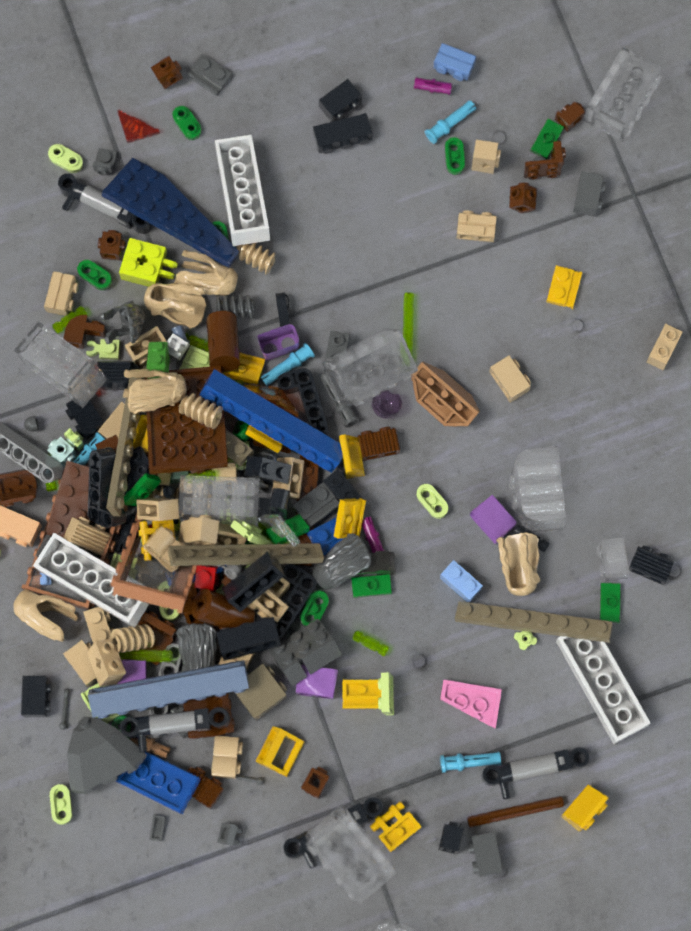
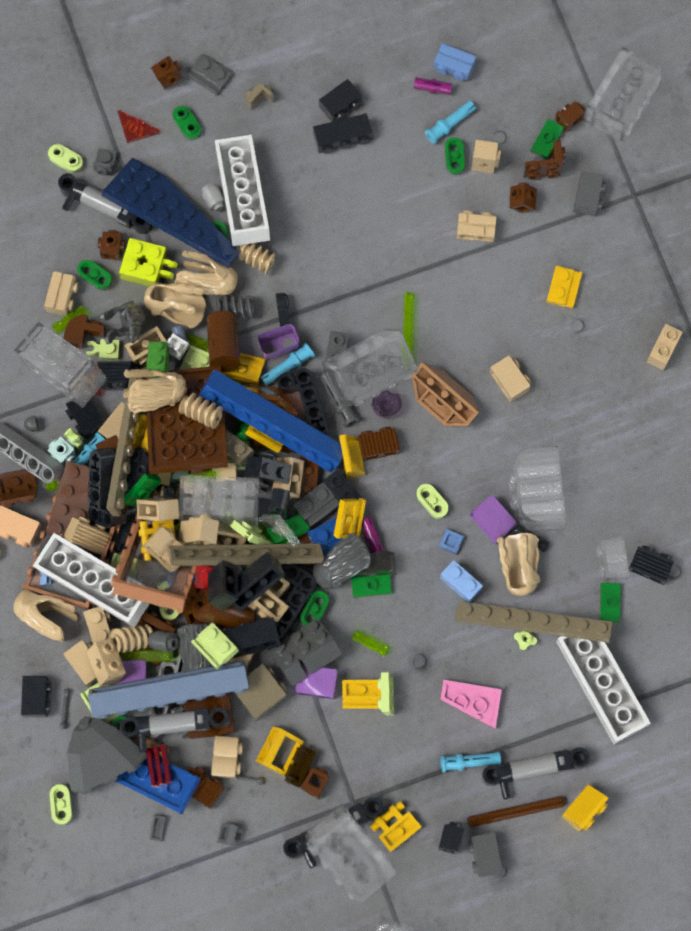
none -> dark red tile [146,744,172,788]
none -> dark grey brick [148,630,178,653]
none -> yellowish green plate [191,622,239,670]
none -> light grey brick [201,183,225,212]
none -> black brick [208,561,239,611]
none -> dark tan bracket [245,82,274,109]
none -> dark brown hinge [284,744,317,788]
none -> medium blue tile [439,529,464,555]

